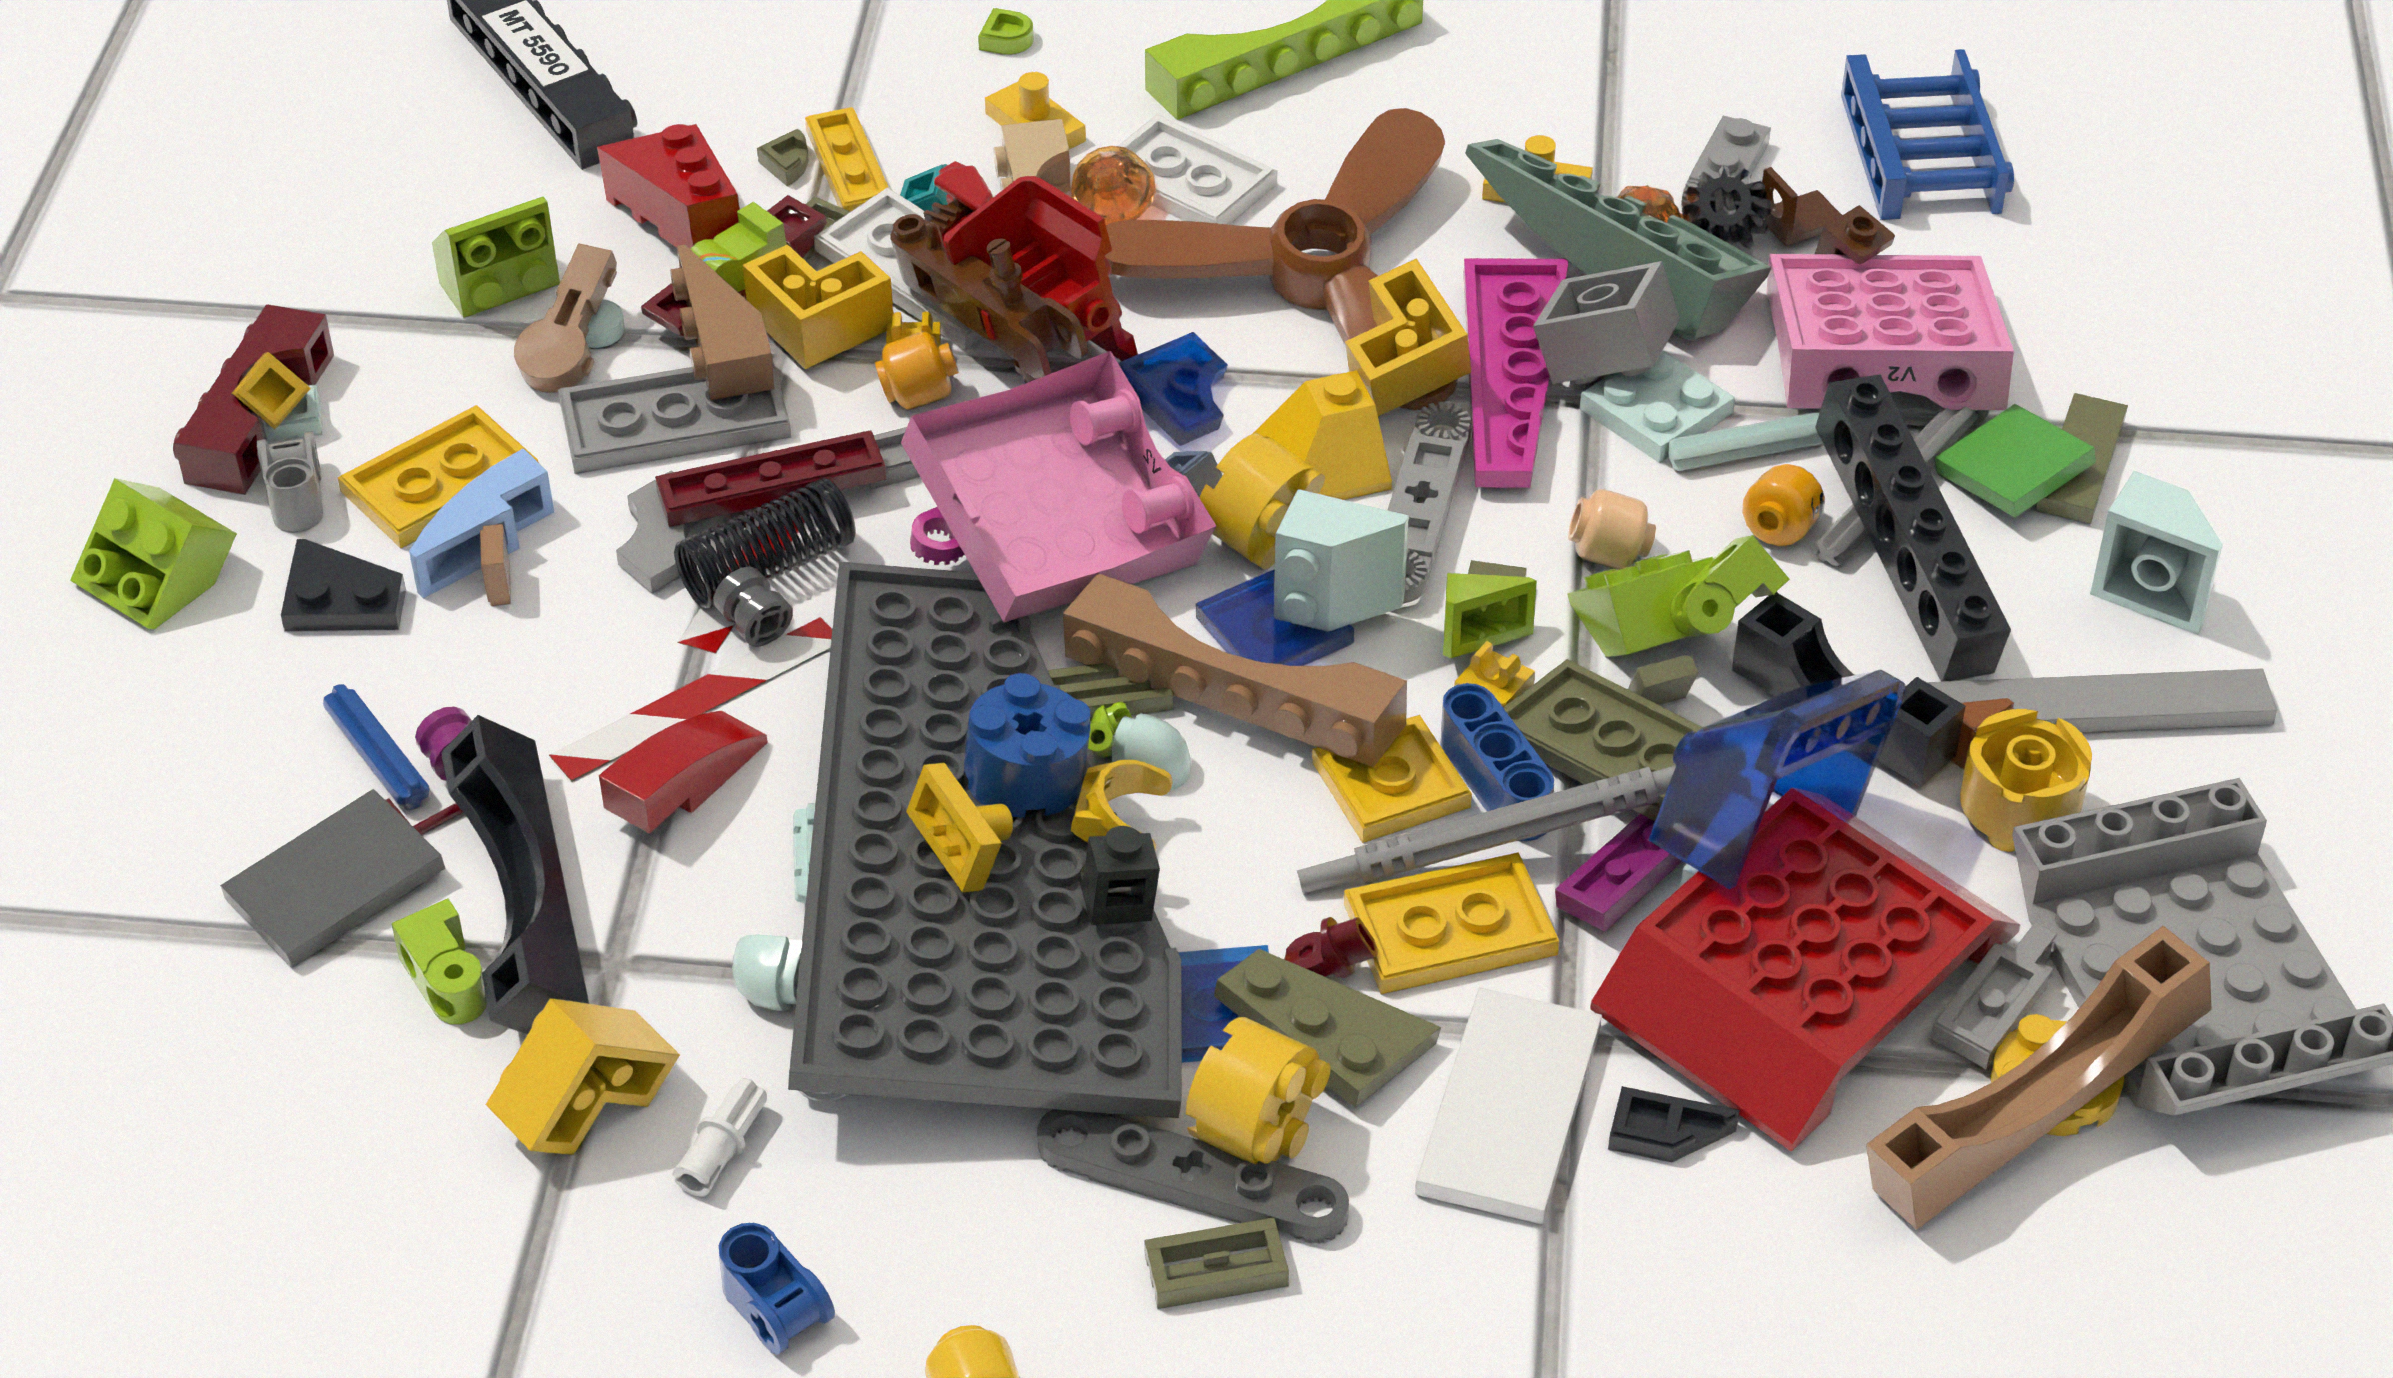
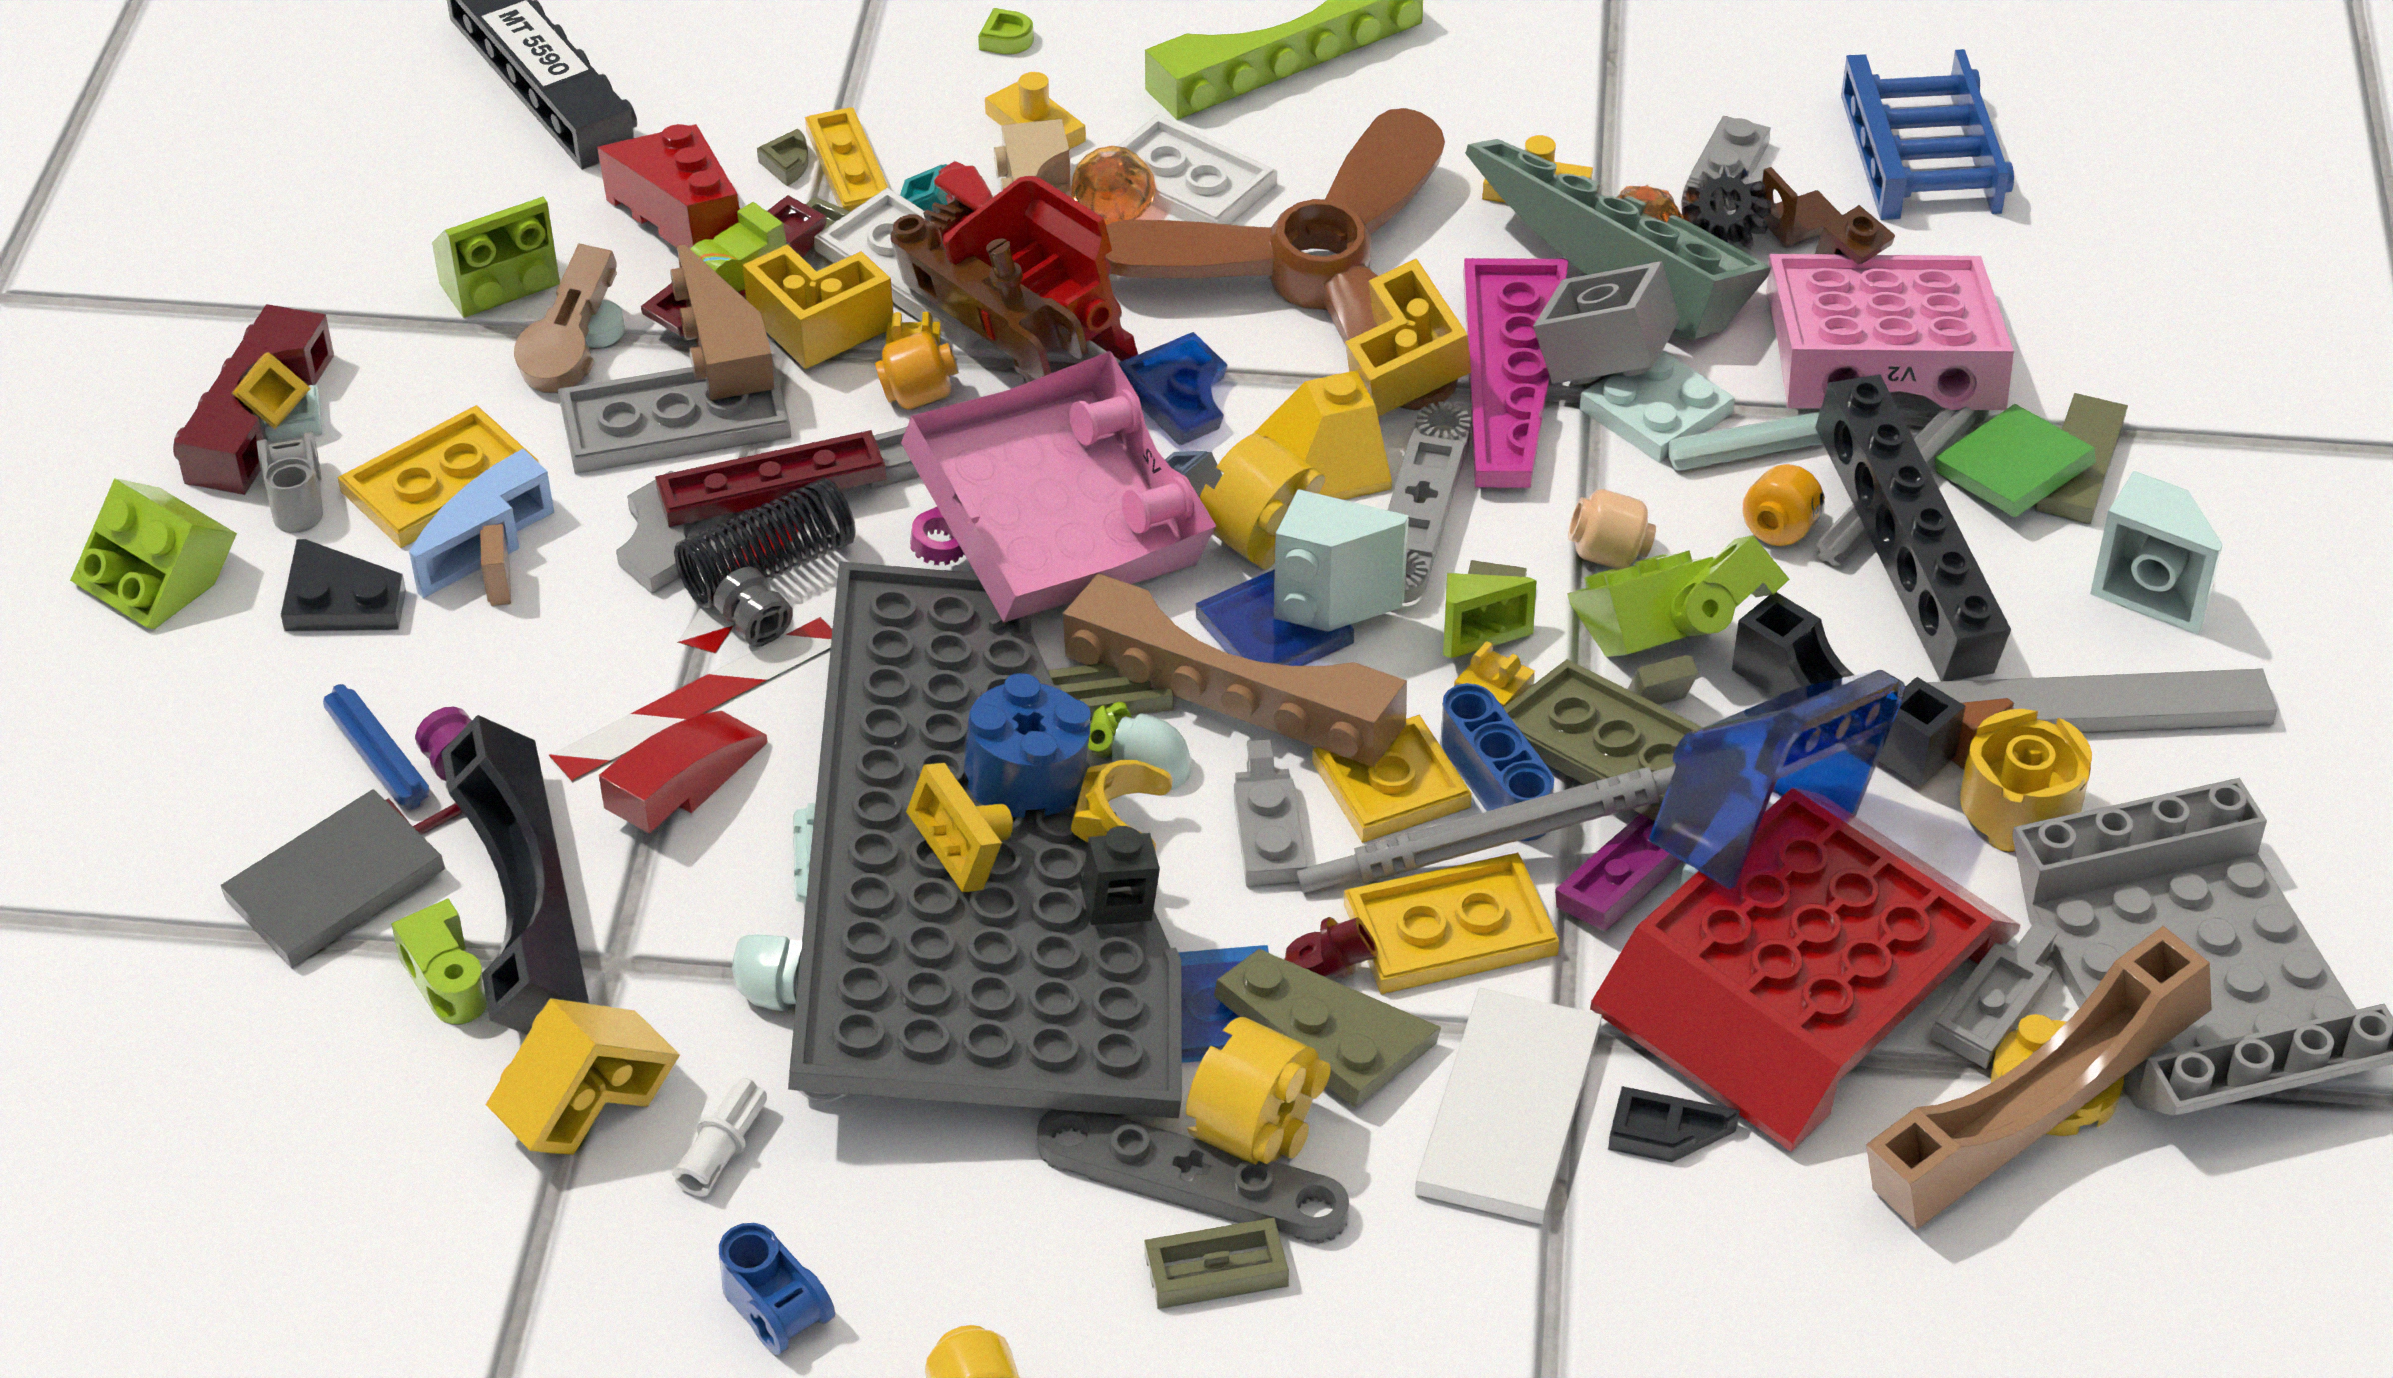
none -> light grey hinge [1234,739,1307,886]

